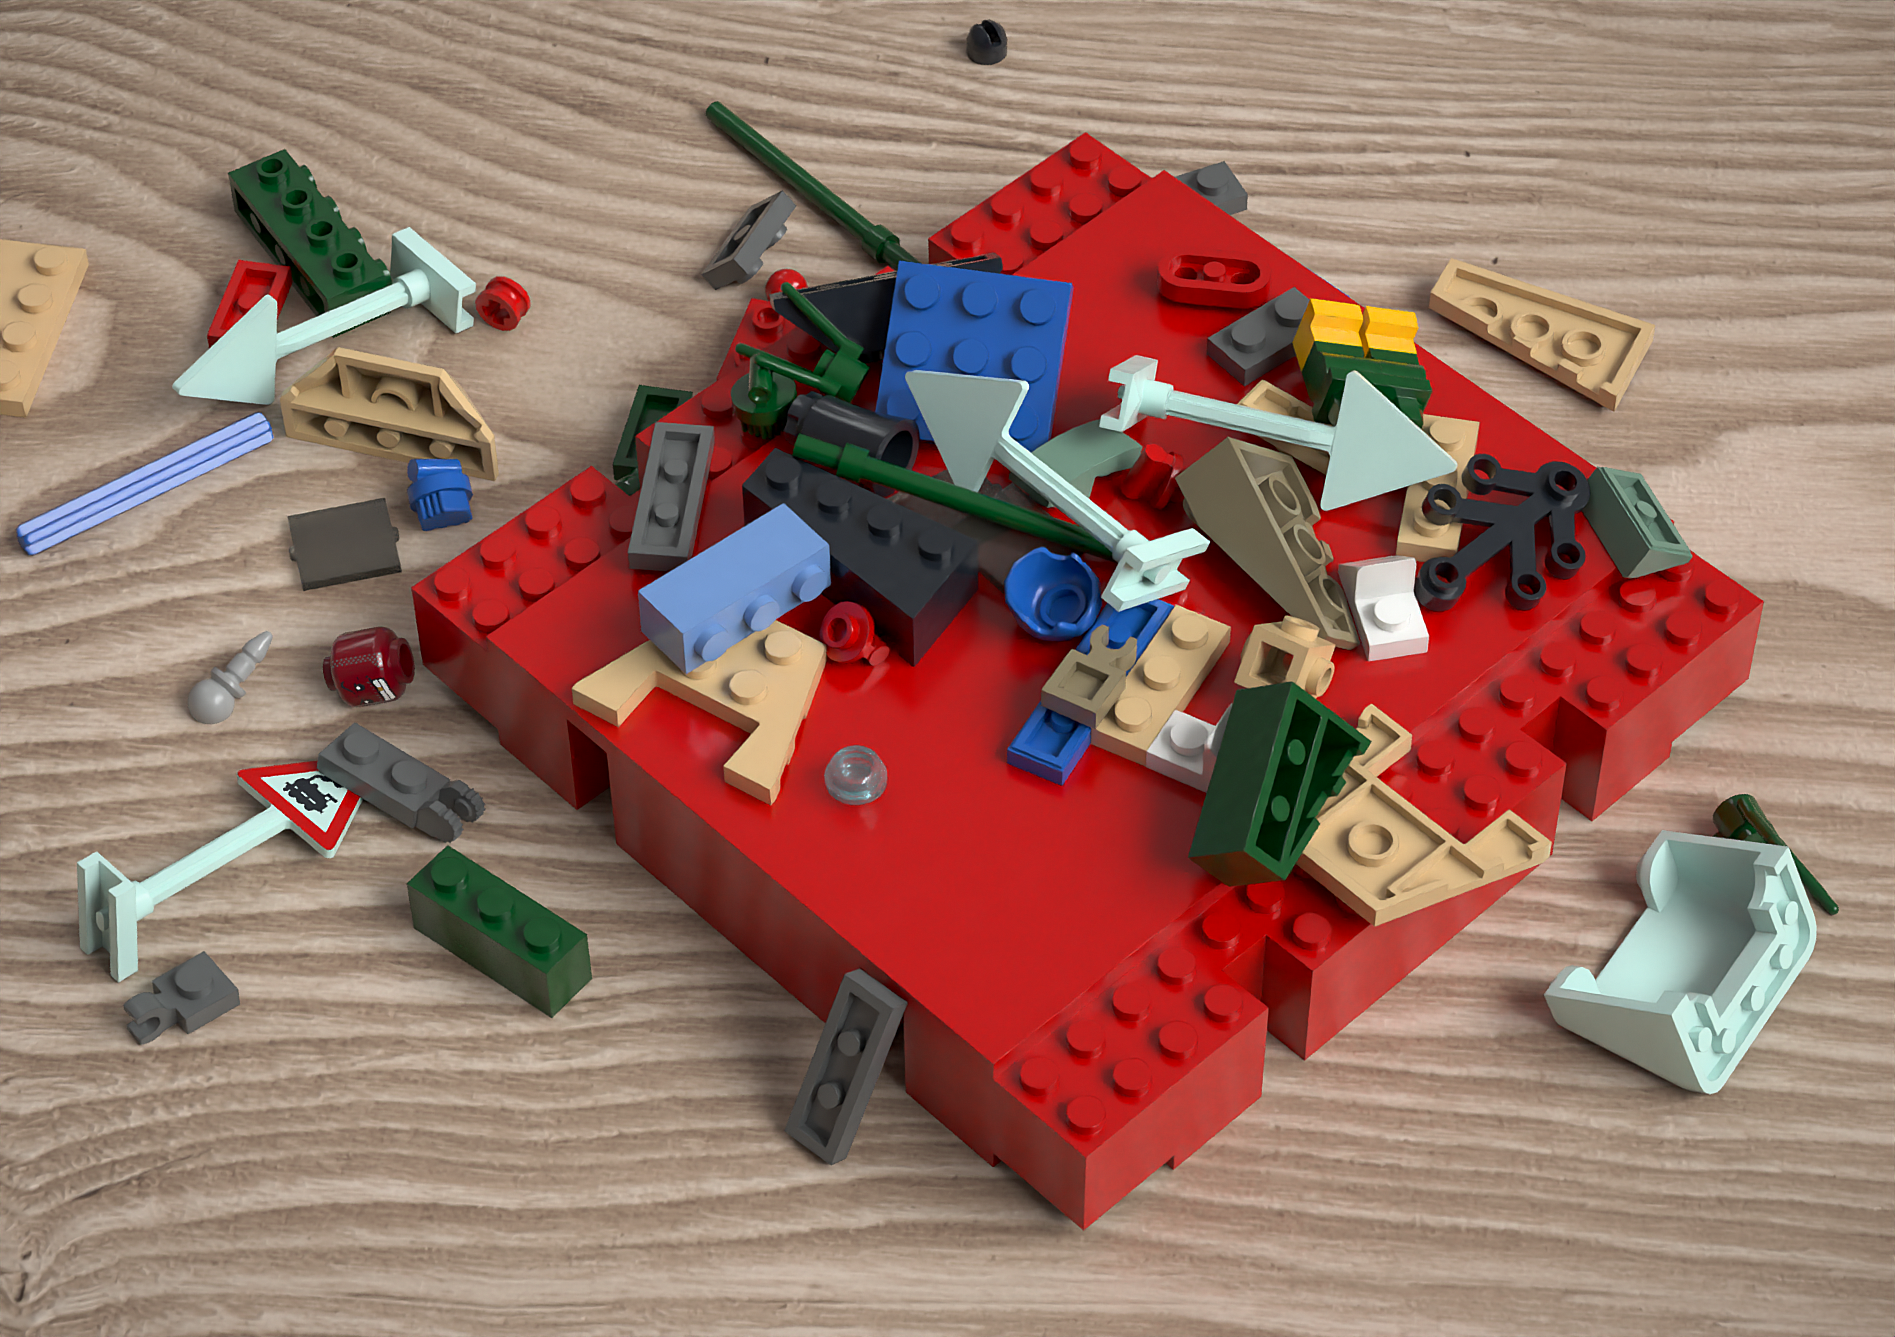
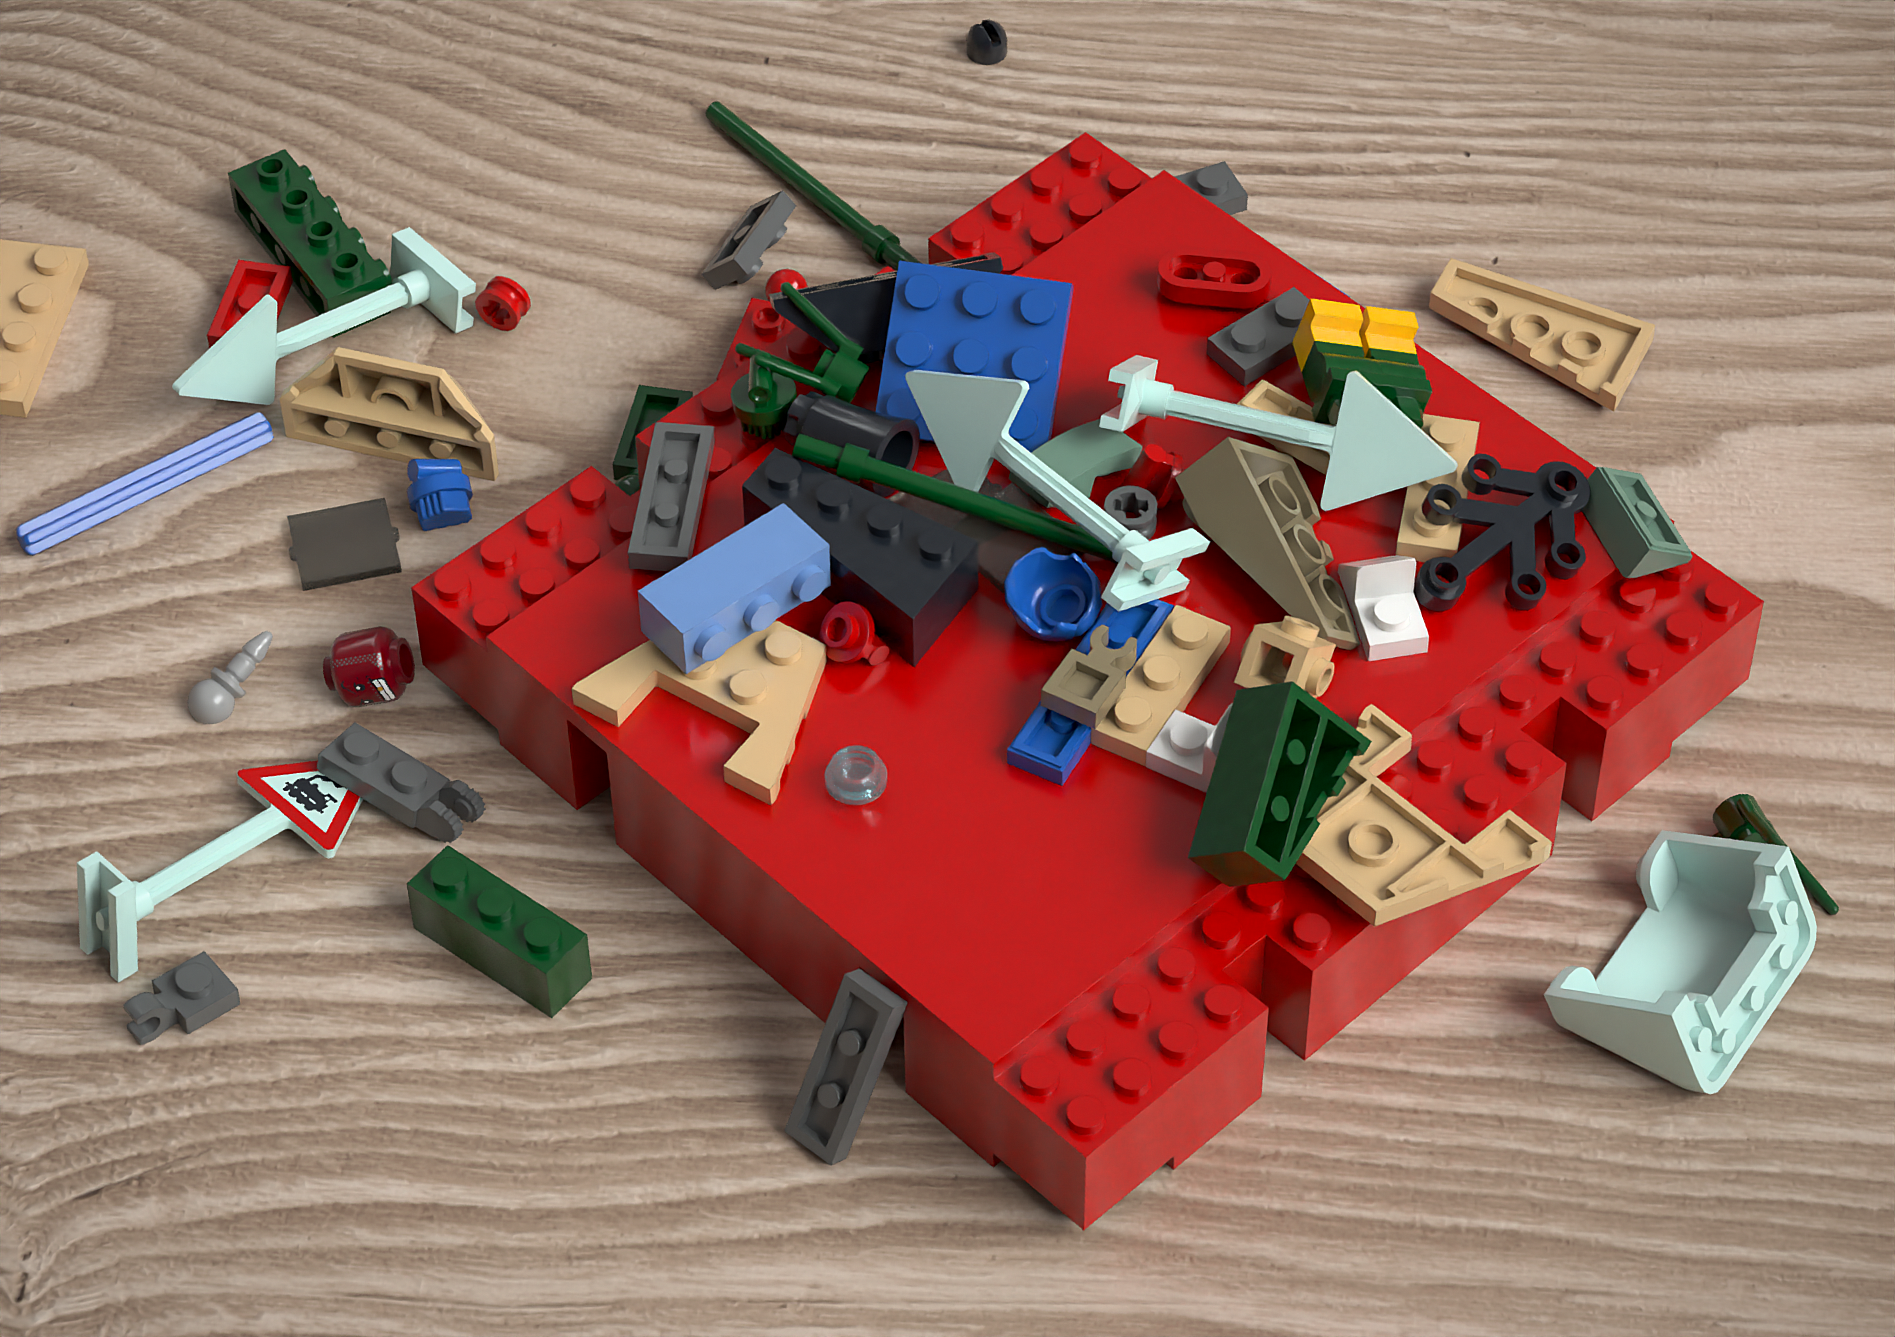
none -> dark grey bush [1104,486,1158,540]

